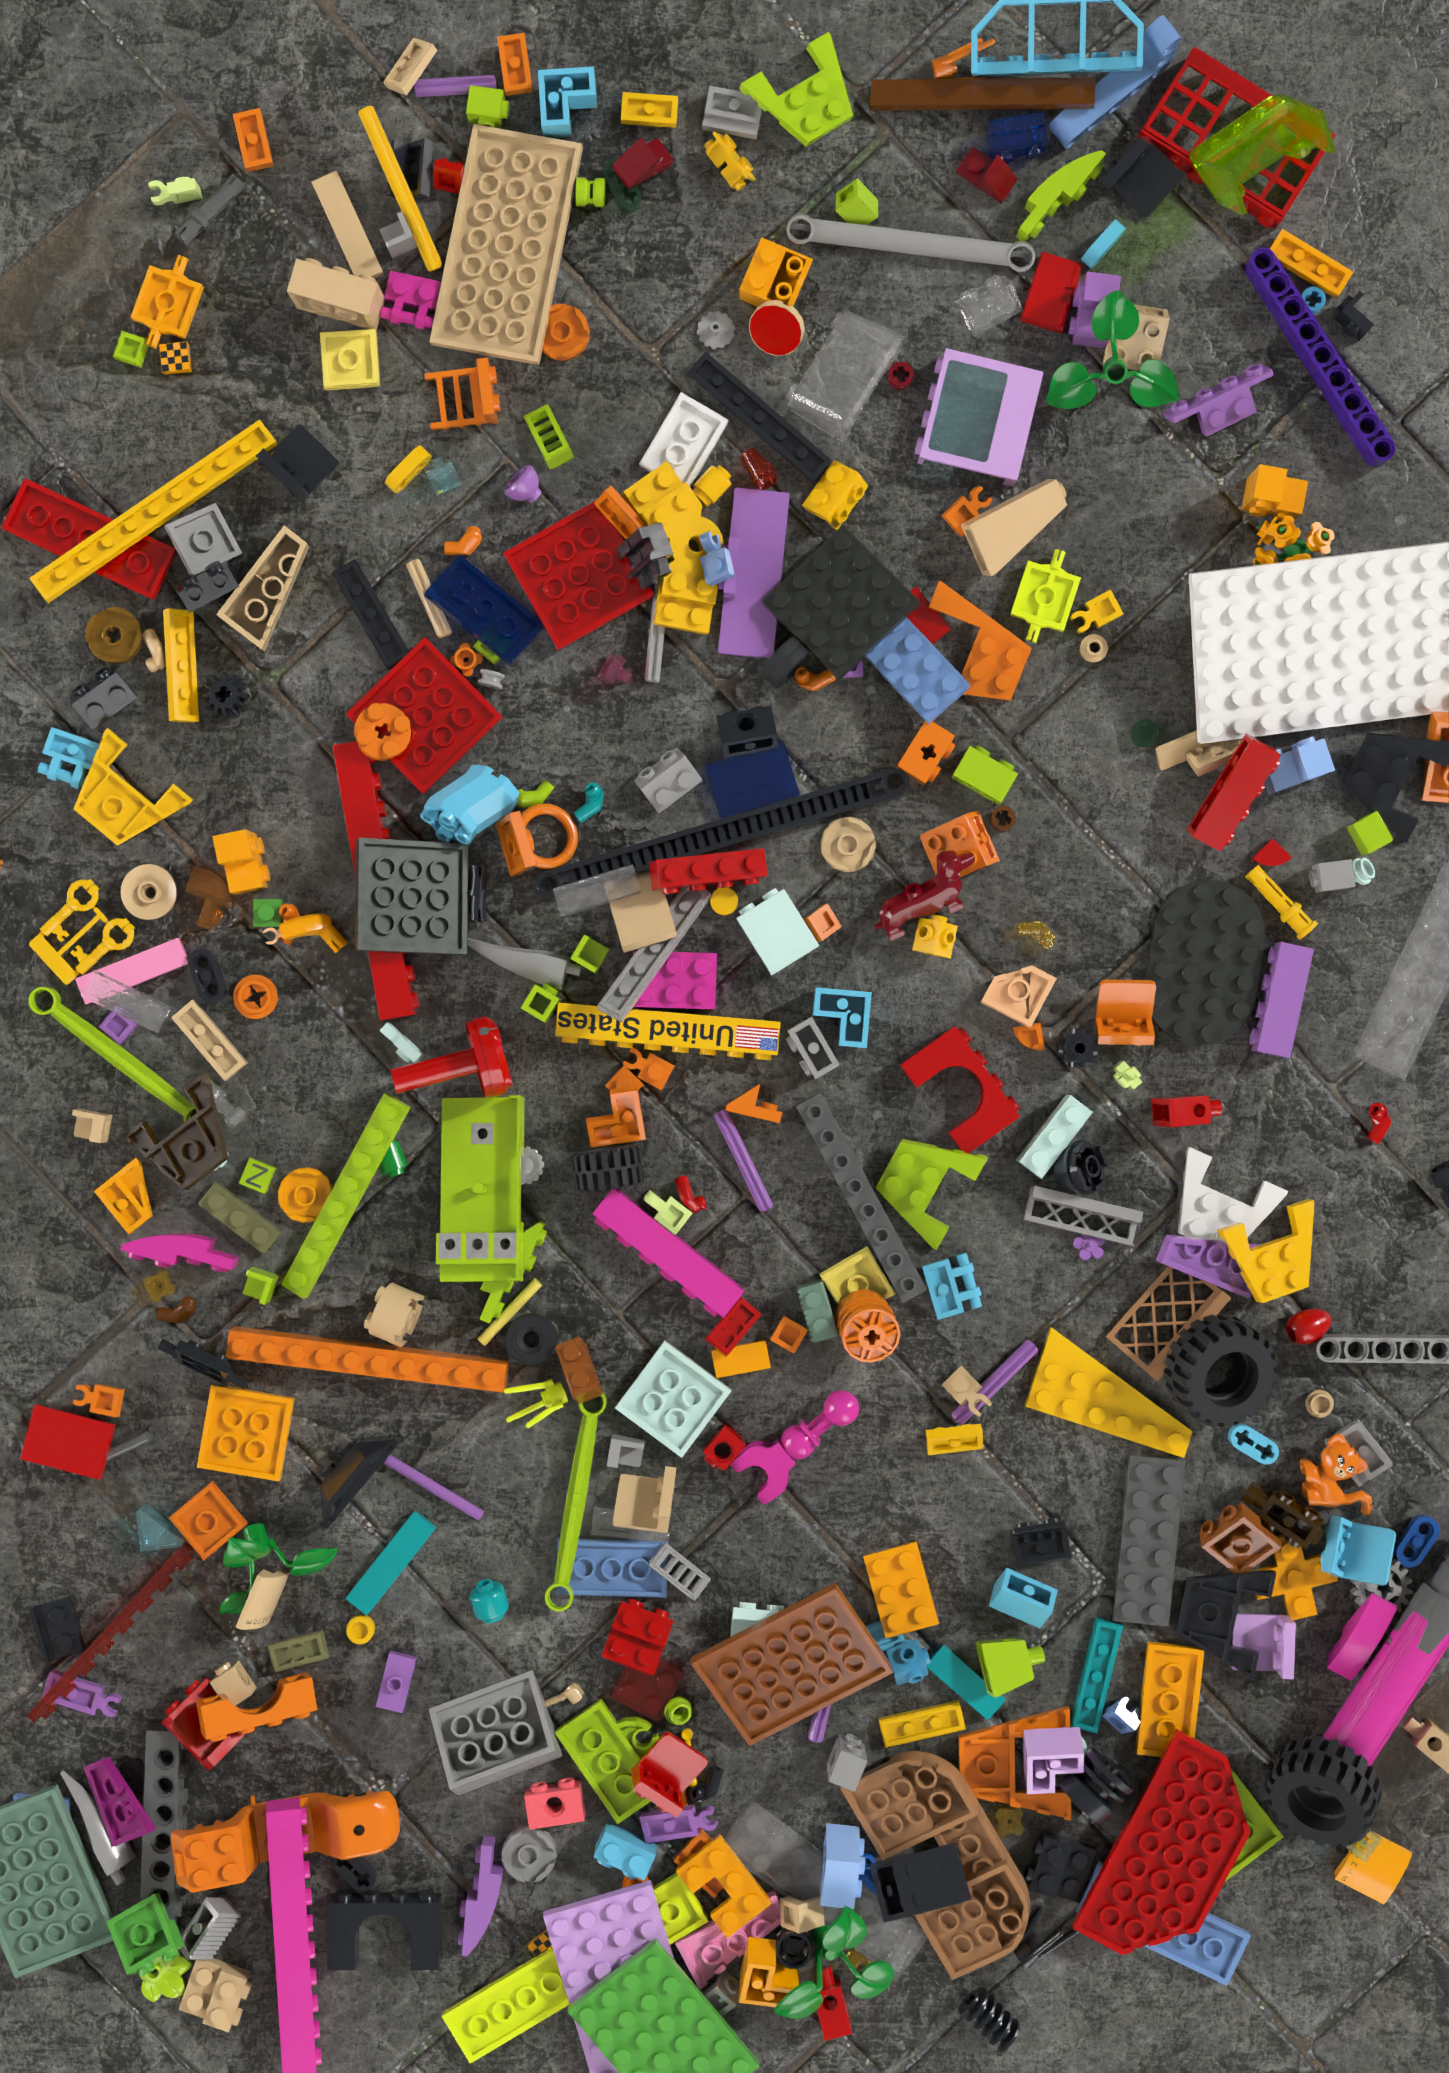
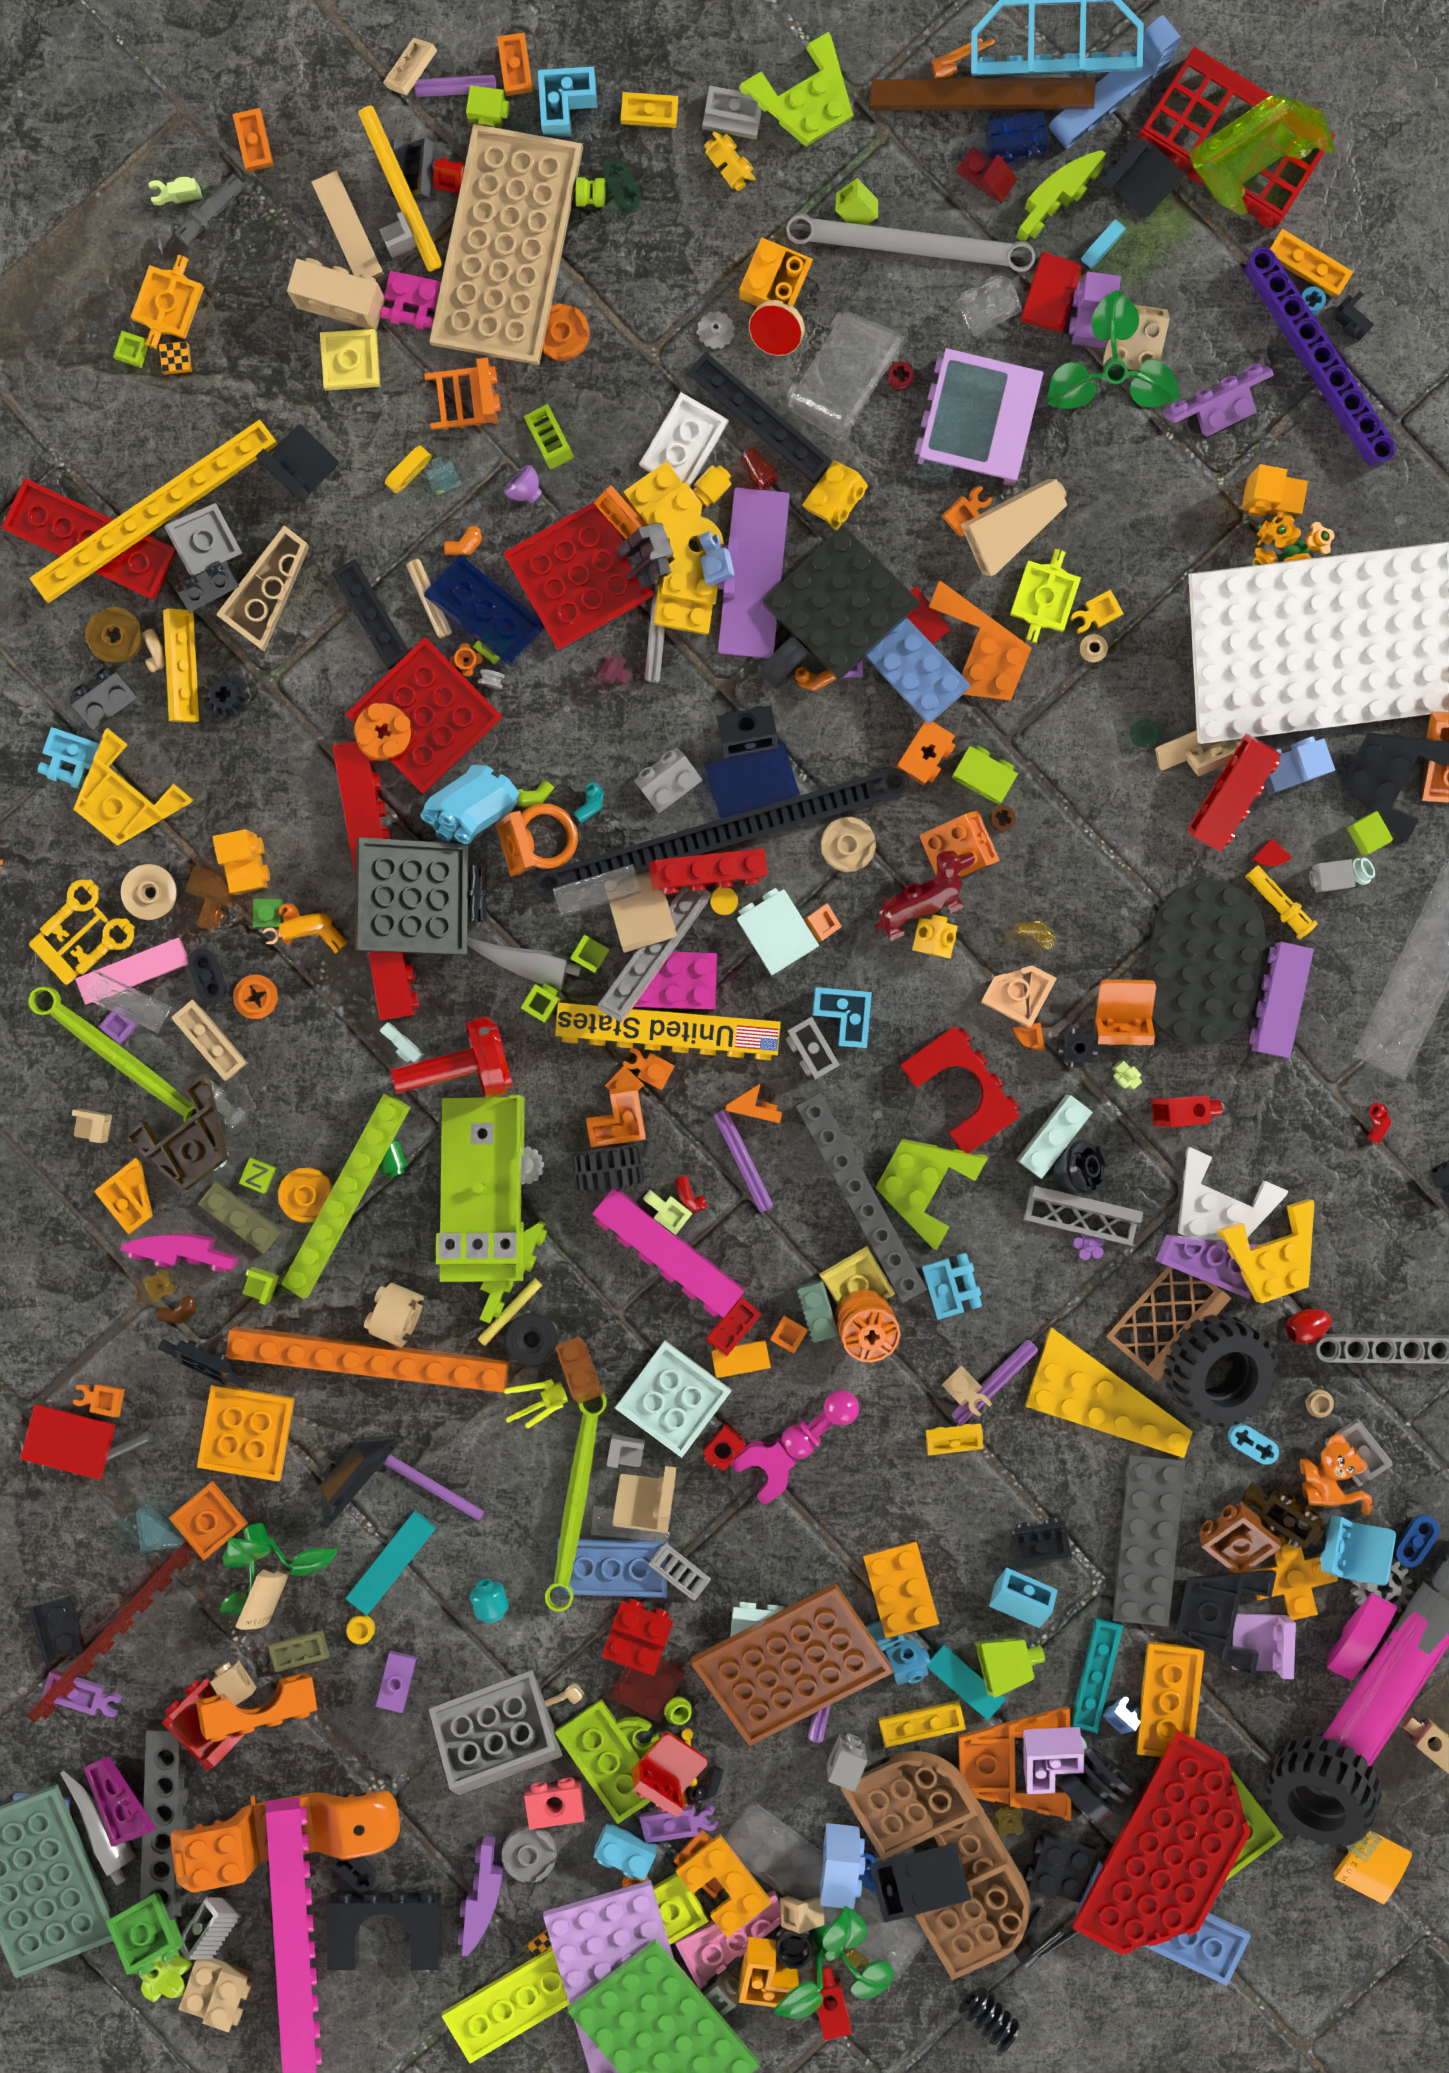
dark red slope [612,138,674,189] -> none

